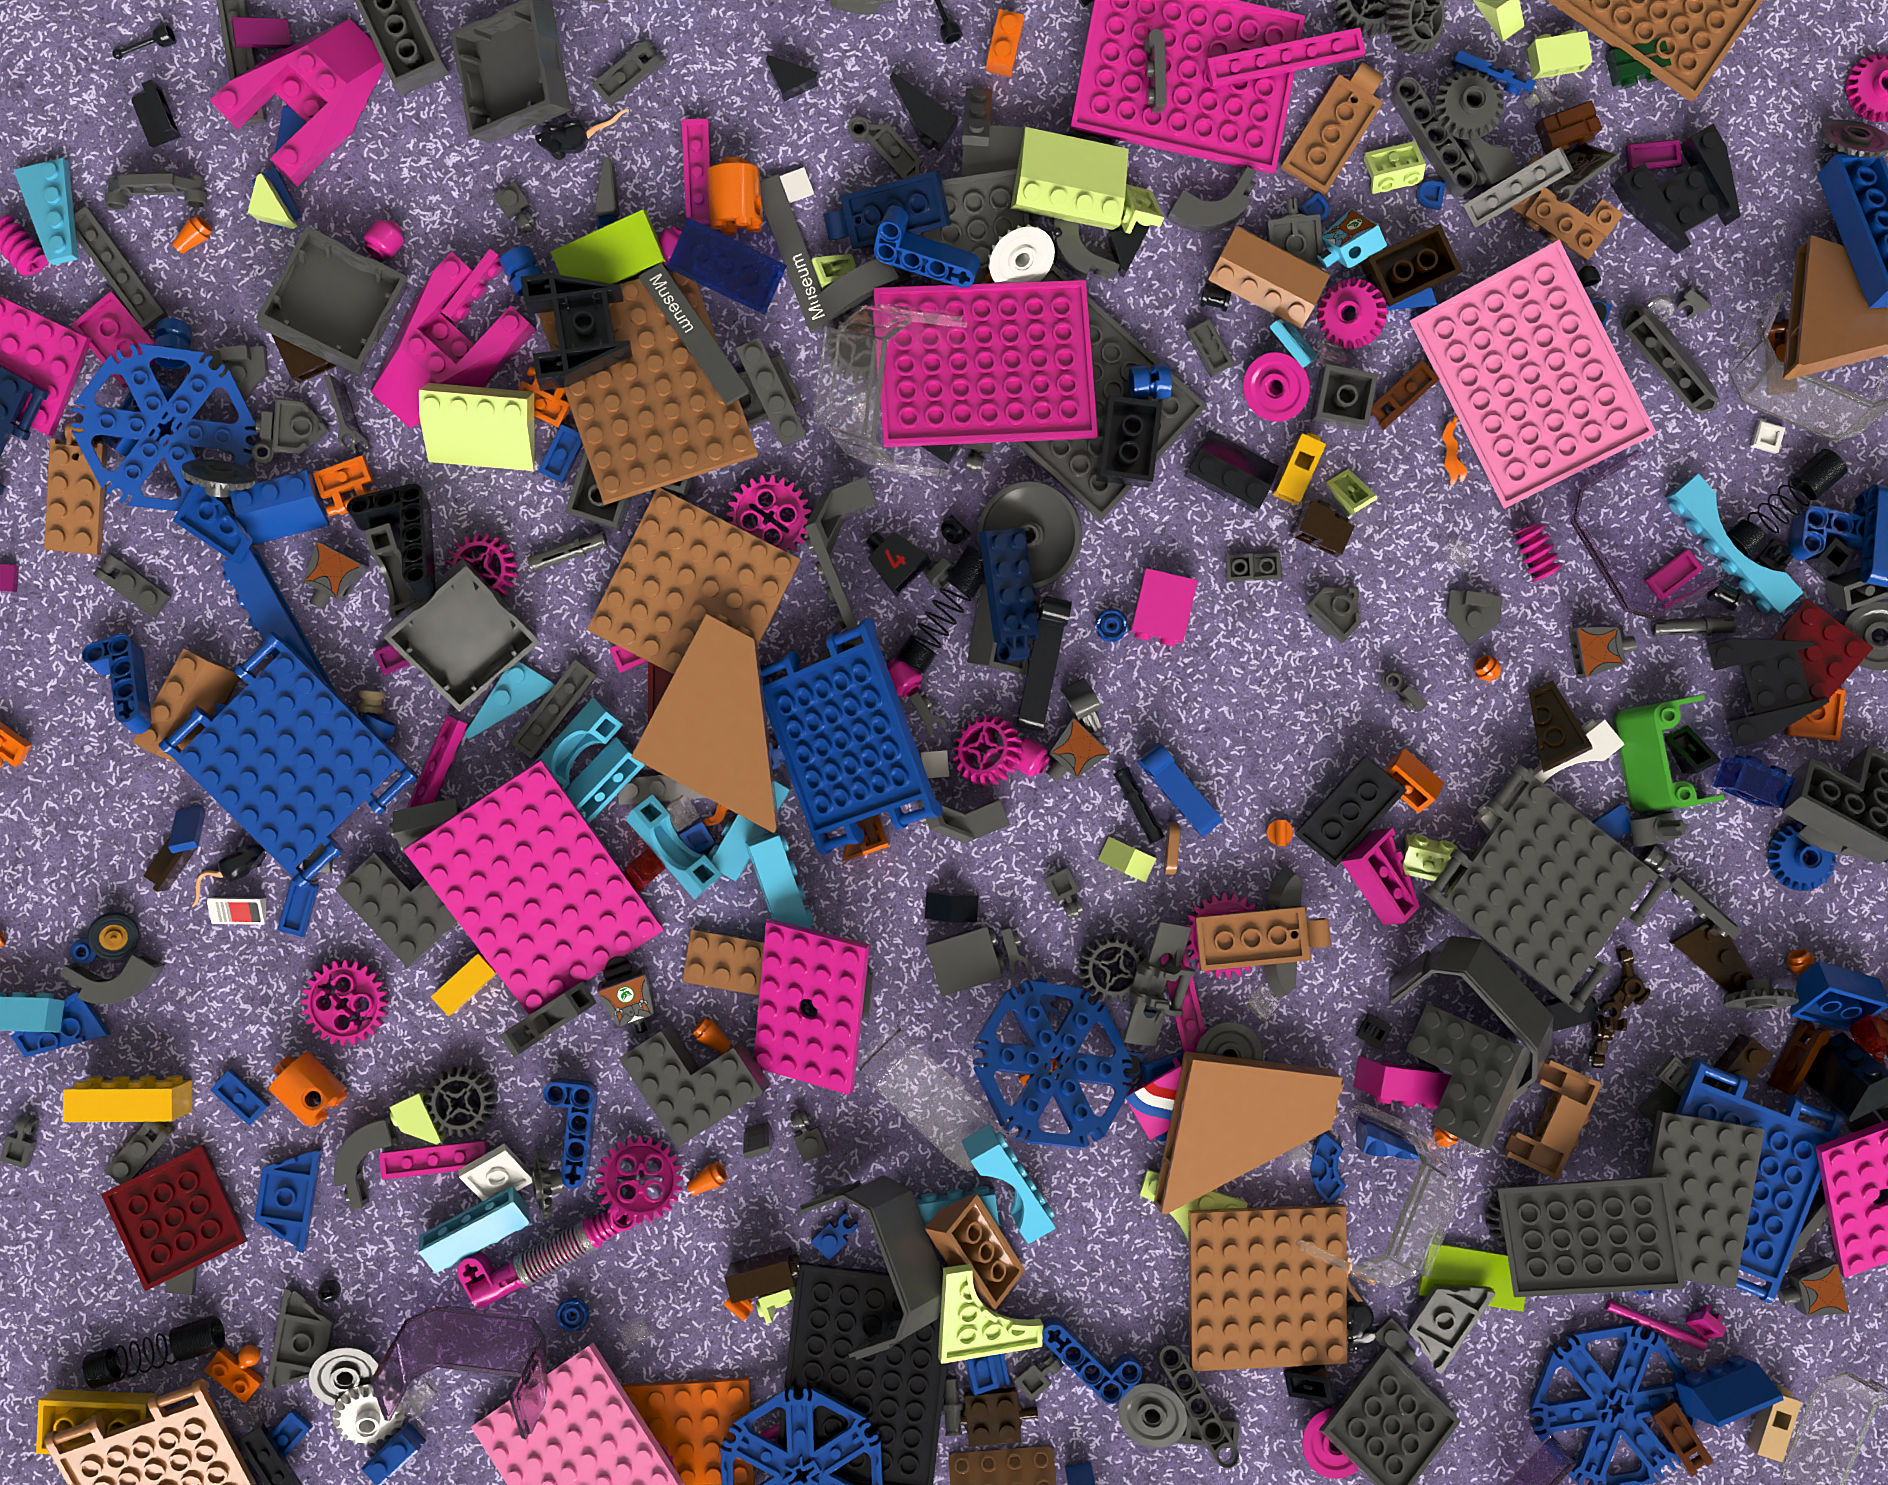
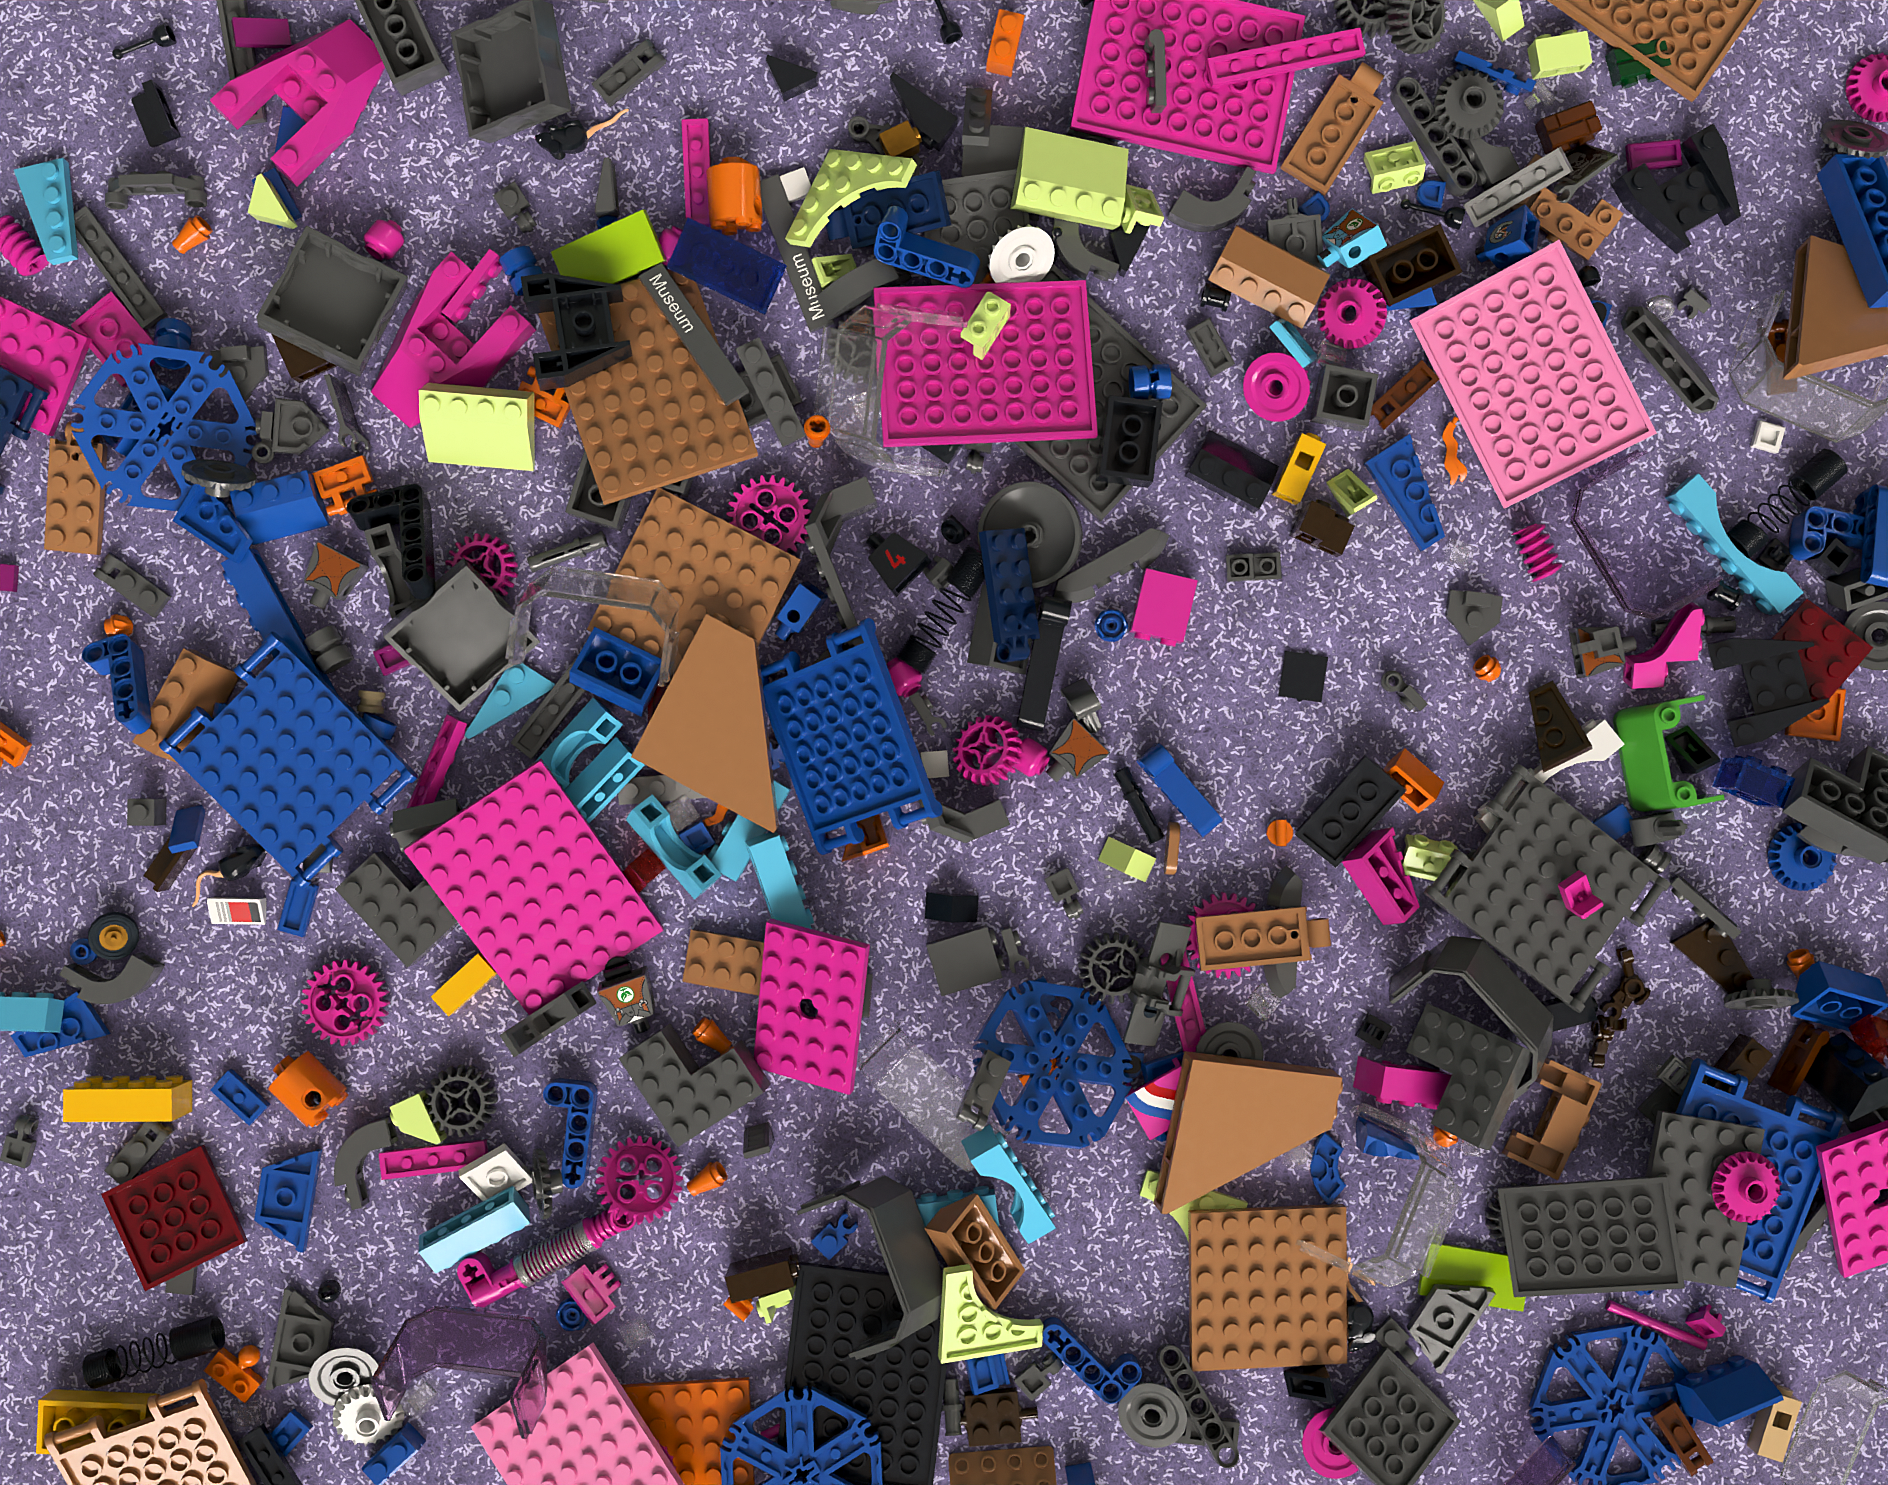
blue plate [538,424,583,484] -> none
dark grey plate [790,1110,828,1162] -> none
dark grey plate [1304,587,1361,643] -> none
dark pink tile [1644,548,1704,601] -> none
torso [1777,1257,1849,1316] -> none
none -> orange plate [104,614,133,637]
none -> dark grey brick [127,798,167,826]
none -> dark grey wheel [304,625,354,674]
none -> clear piece [505,565,680,687]
none -> dark pink hinge [561,1263,621,1325]
none -> blue slope [569,627,667,717]
none -> blue torso [775,581,829,642]
none -> yellowish green plate [785,149,917,247]
none -> orange cone [804,415,831,448]
none -> pearl gold brick [879,120,922,158]
none -> dark grey plate [956,1049,1012,1131]
none -> yellowish green bracket [960,292,1011,360]
none -> dark grey brick [1053,528,1169,603]
none -> black piece [1278,651,1328,703]
none -> blue wing [1364,434,1445,552]
none -> black hinge [1400,199,1466,230]
none -> blue torso [1475,204,1540,269]
none -> dark pink bracket [1558,870,1603,919]
none -> dark grey plate [1571,626,1625,659]
none -> dark pink arch [1623,602,1705,689]
none -> dark pink gear [1711,1151,1782,1223]

